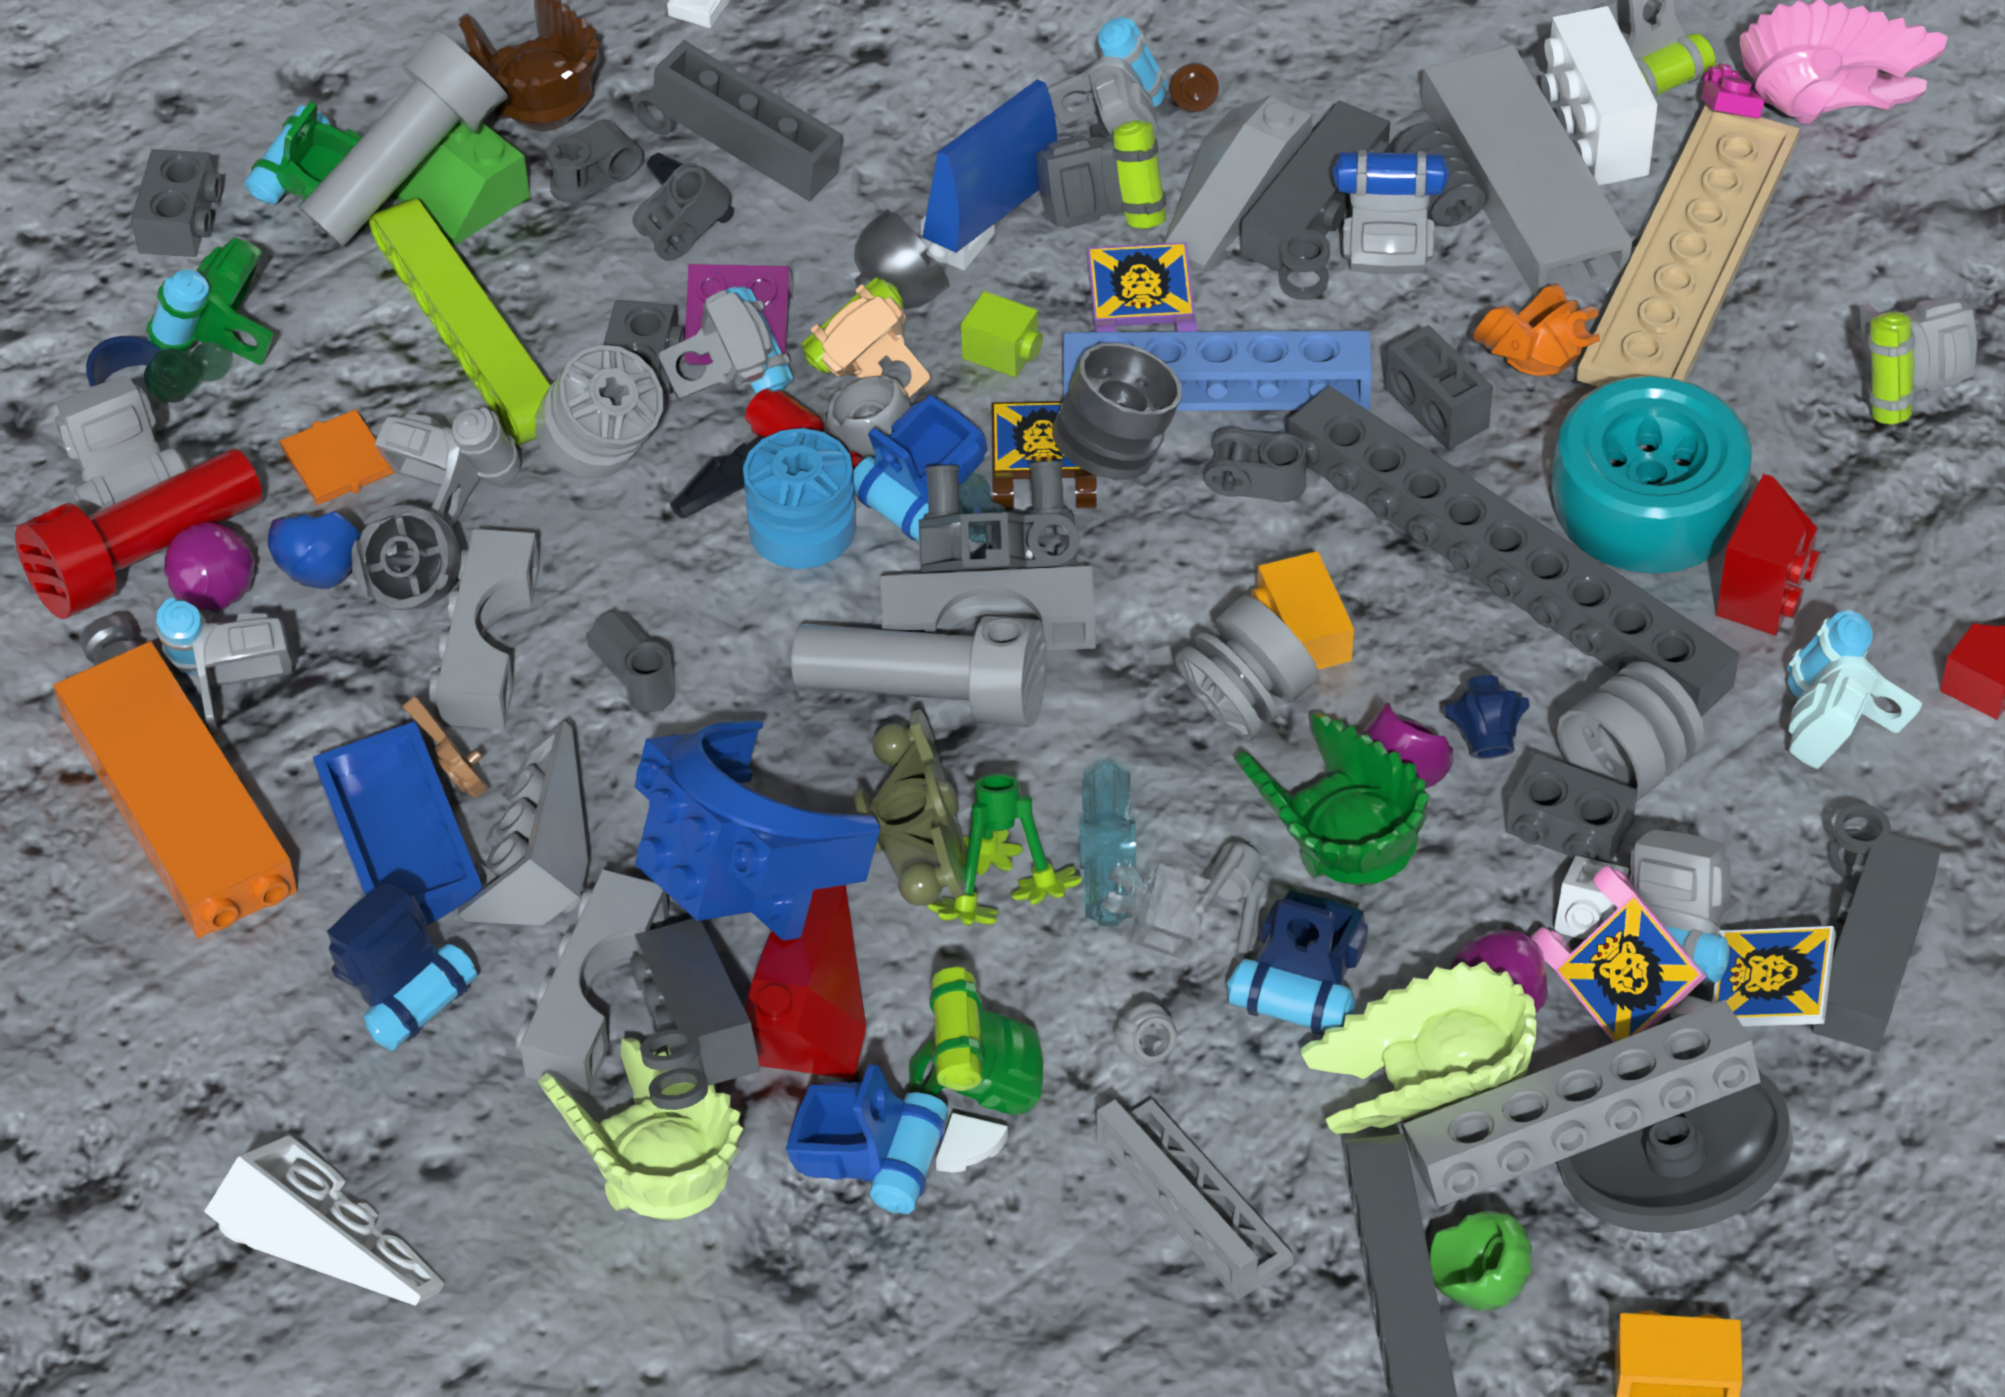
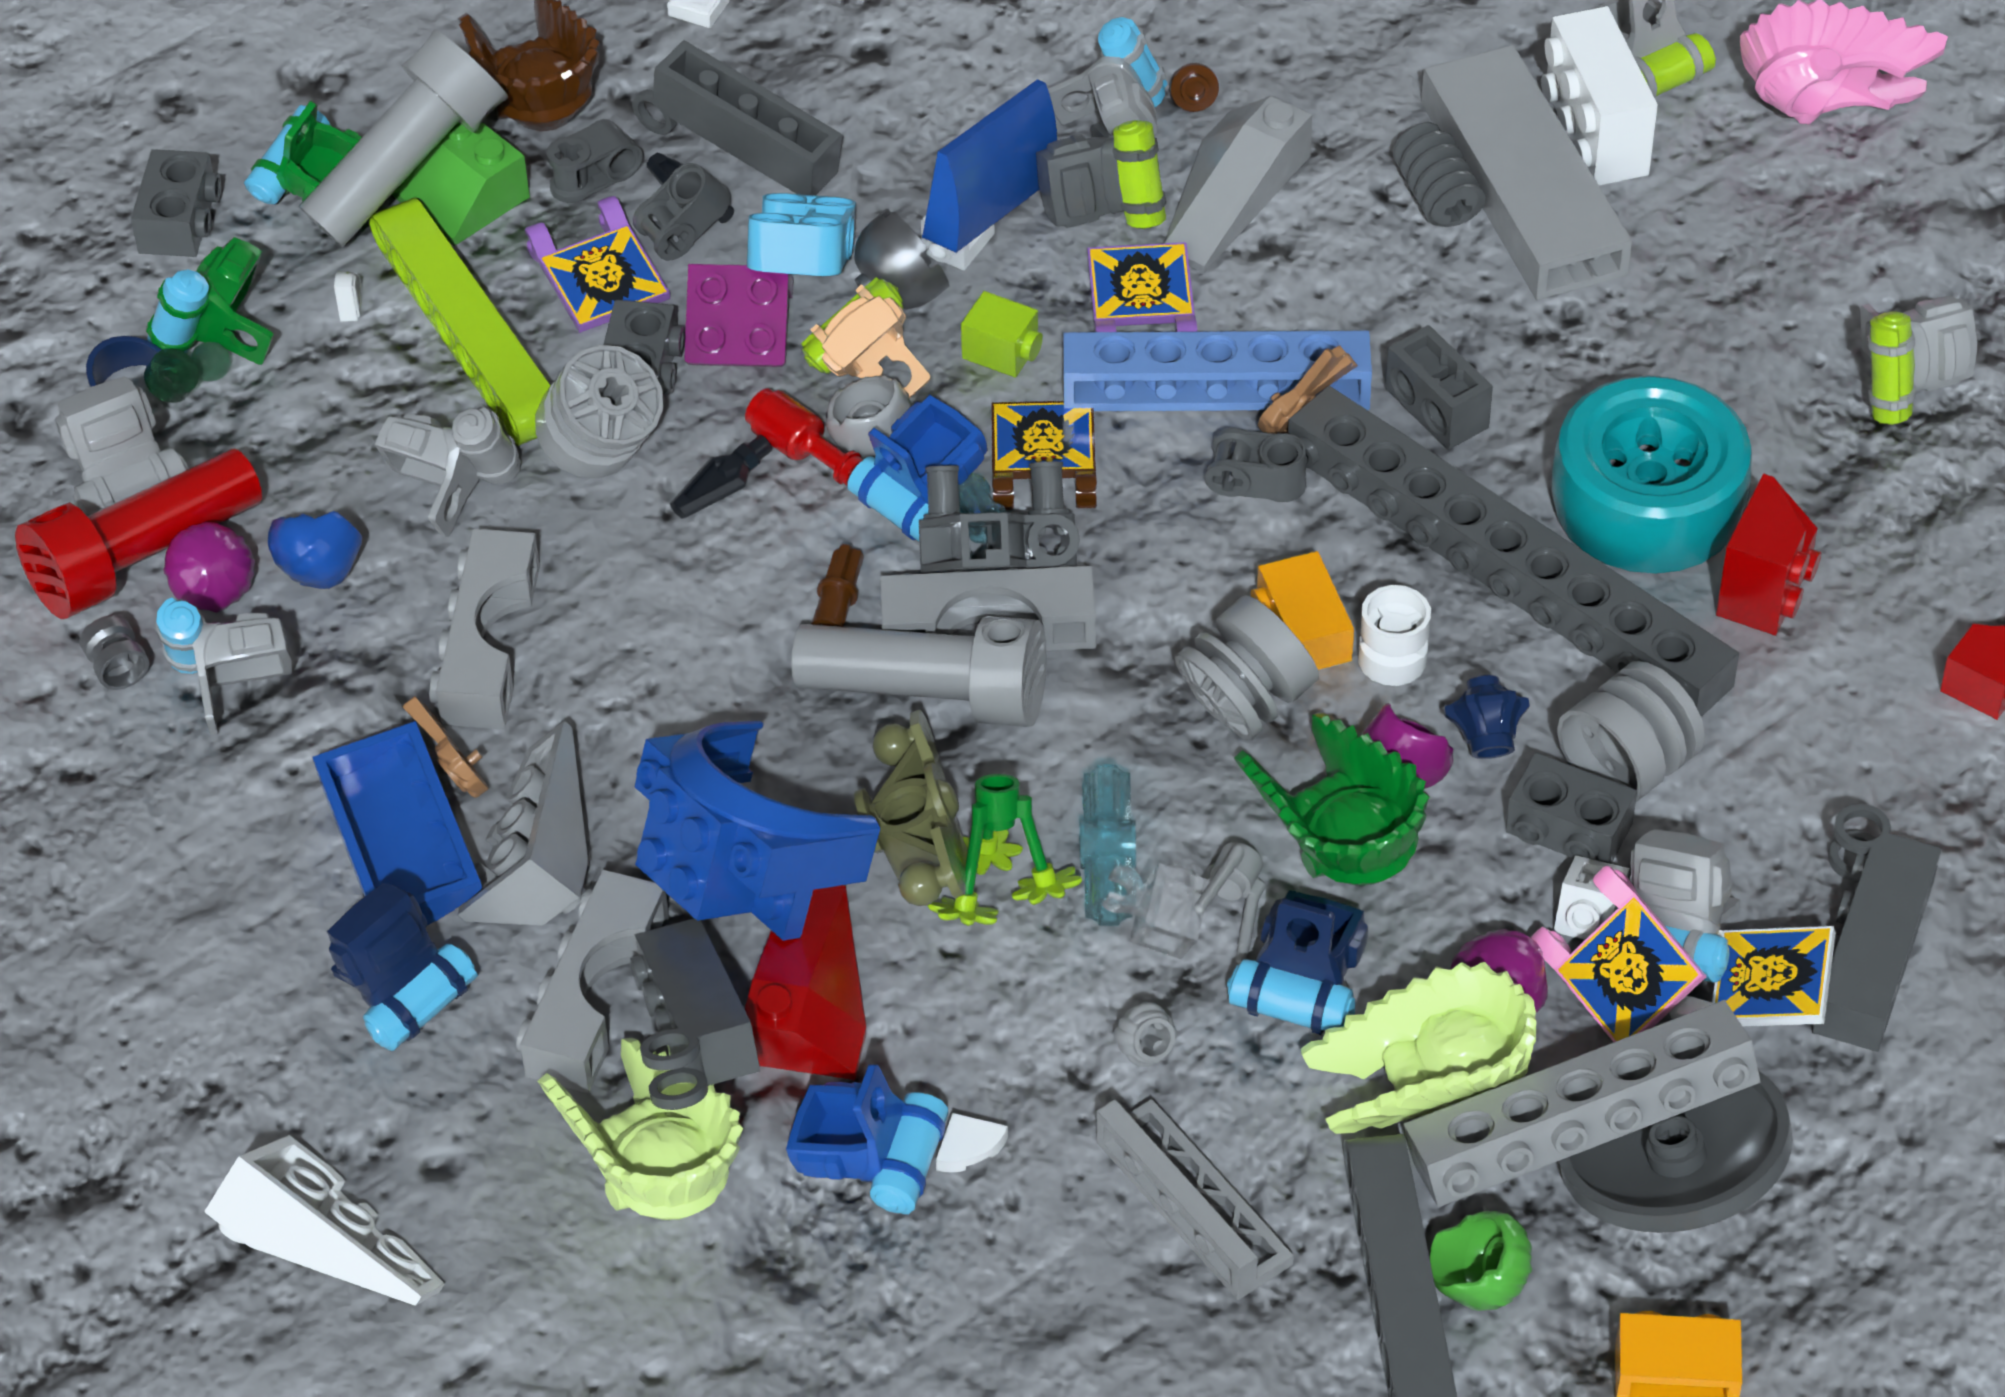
orange brick [53,641,297,939] -> none
orange piece [279,409,394,505] -> none
flat silver cylinder [351,504,461,610] -> none
dark grey piece [586,610,675,712] -> none
light grey piece [658,286,794,399] -> none
dark azure wheel [743,428,856,569] -> none
green piece [909,967,1043,1116] -> none
flat silver wheel [1053,343,1182,480] -> none
dark grey hinge [1241,100,1393,300] -> none
light grey piece [1333,150,1449,274] -> none
orange helmet [1473,283,1600,377] -> none
tan plate [1577,104,1800,387] -> none
dark pink plate [1701,63,1765,119] -> none
light aqua piece [1787,610,1922,769] -> none
none -> white tile [334,271,362,322]
none -> flag [525,196,670,333]
none -> medium azure beam [747,193,856,276]
none -> reddish brown axle [810,544,864,627]
none -> medium nougat piece [1257,346,1358,434]
none -> white wheel [1358,585,1431,686]

